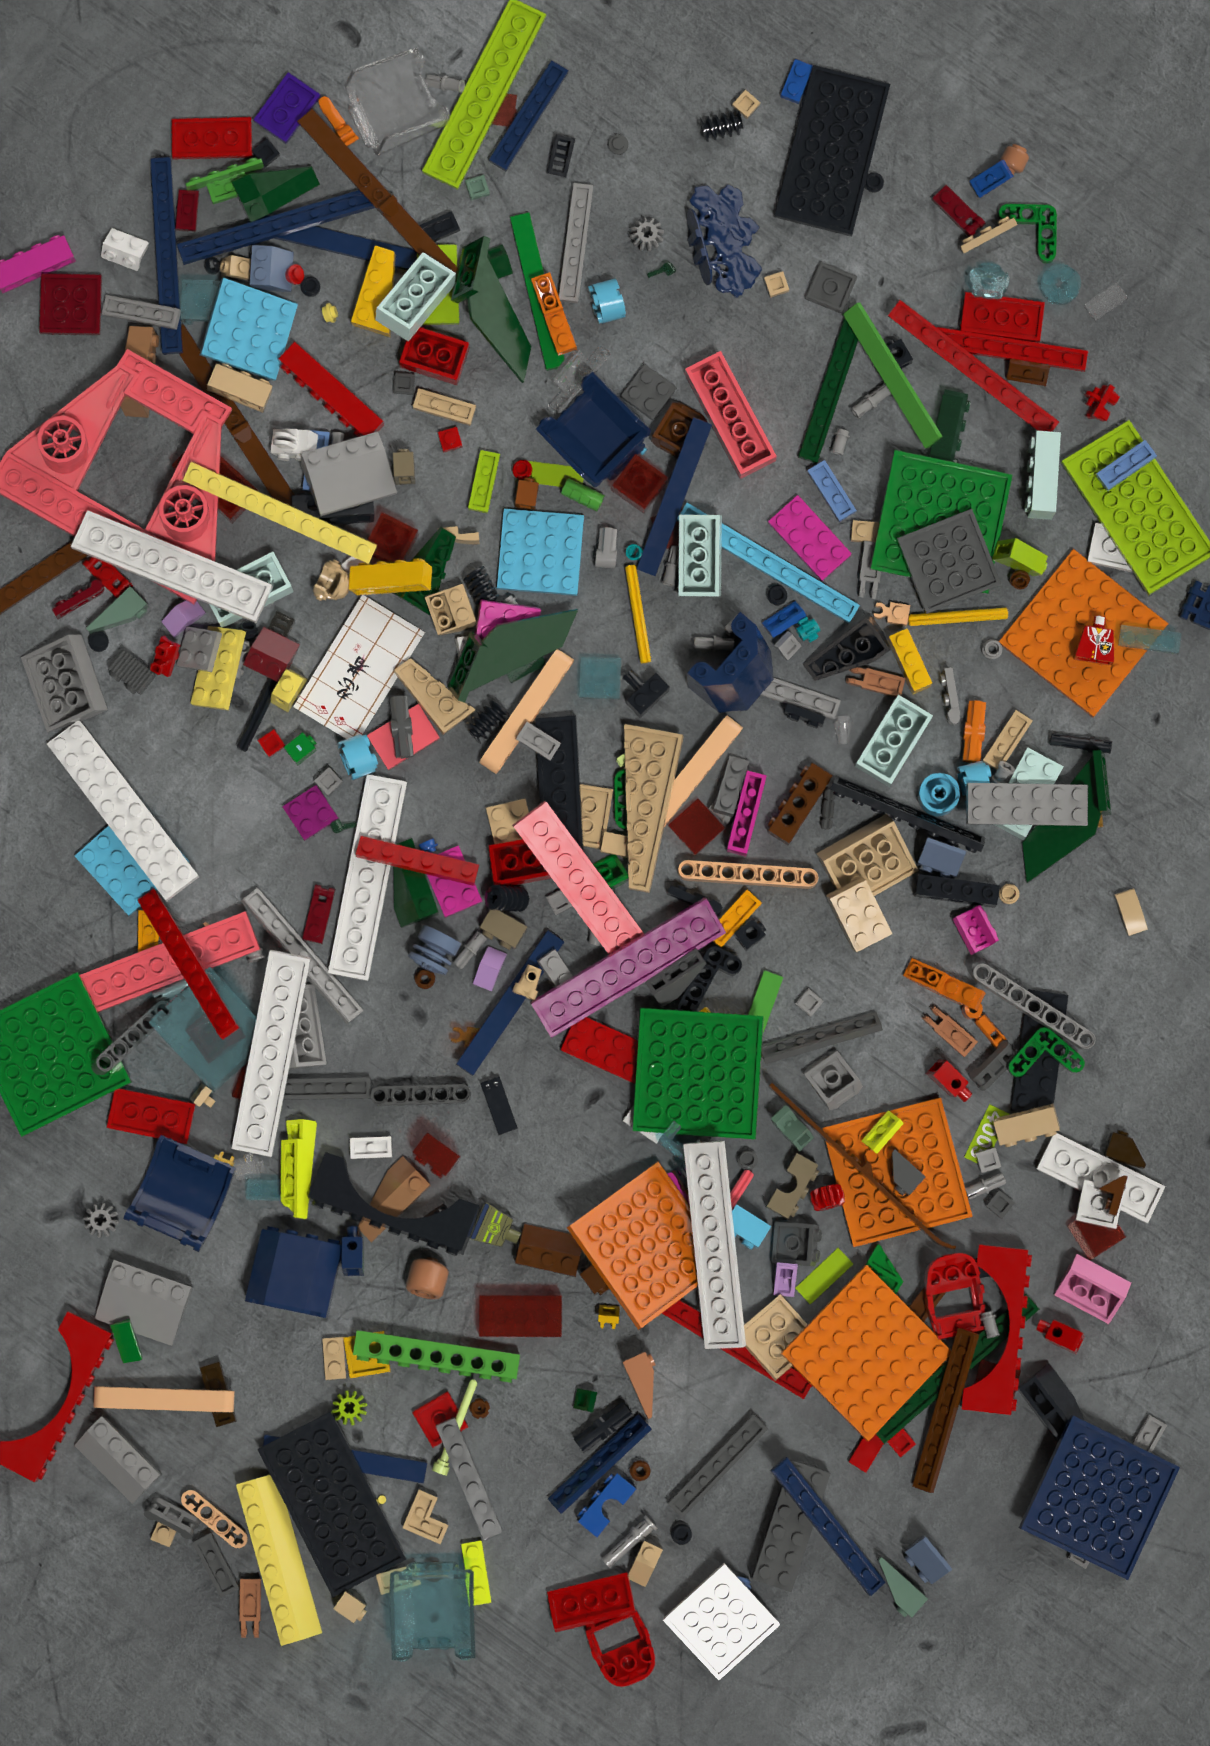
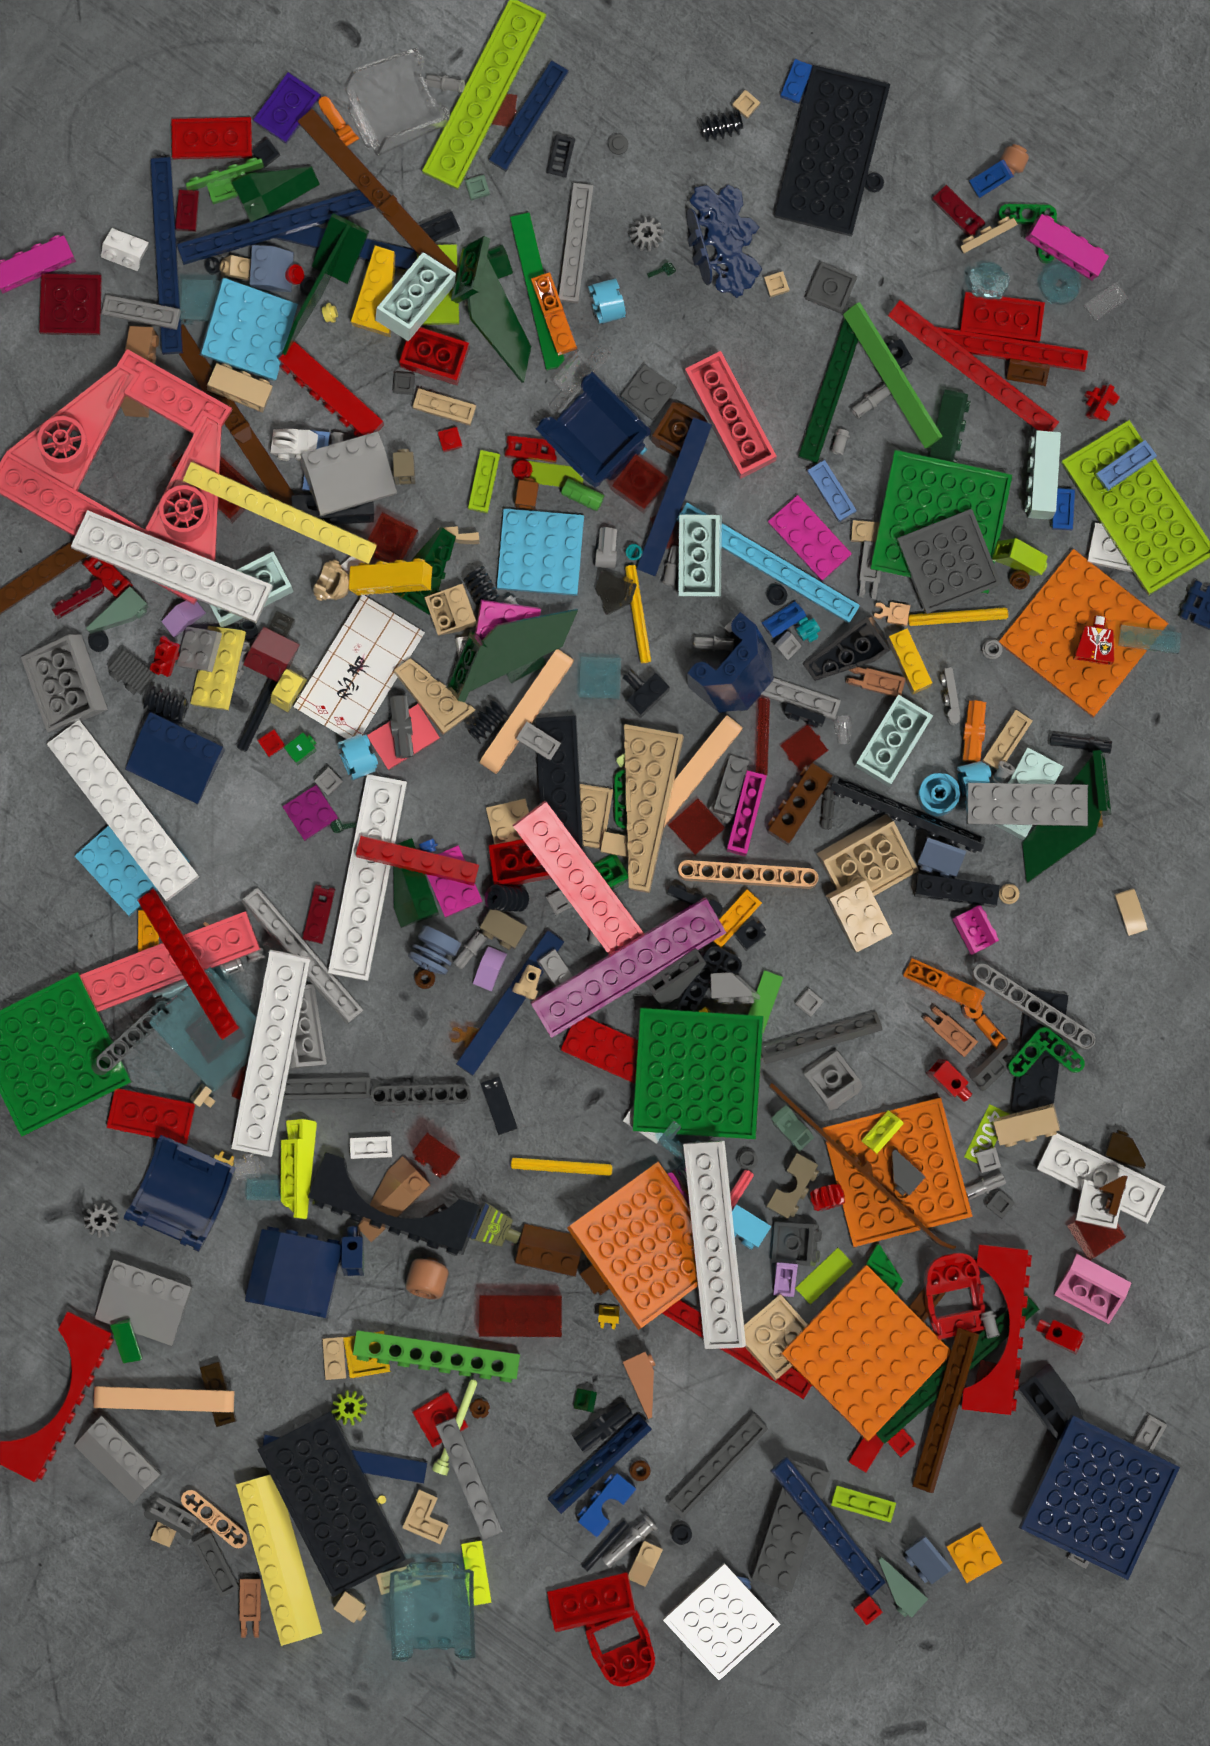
none -> dark blue slope [125,712,225,804]
none -> black piece [143,686,189,723]
none -> light grey bush [220,958,244,979]
none -> dark green piece [282,214,369,355]
none -> red plate [504,436,557,463]
none -> yellow axle [511,1158,612,1176]
none -> black bar [582,1520,629,1572]
none -> clear smoke plate [595,570,637,615]
none -> light grey slope [711,973,760,1005]
none -> clear red axle [756,697,770,775]
none -> clear red piece [780,725,828,772]
none -> lime plate [831,1485,896,1523]
none -> red plate [854,1596,883,1625]
none -> light orange plate [946,1526,1002,1583]
none -> dark pink brick [1025,214,1109,281]
none -> blue plate [1052,488,1075,531]

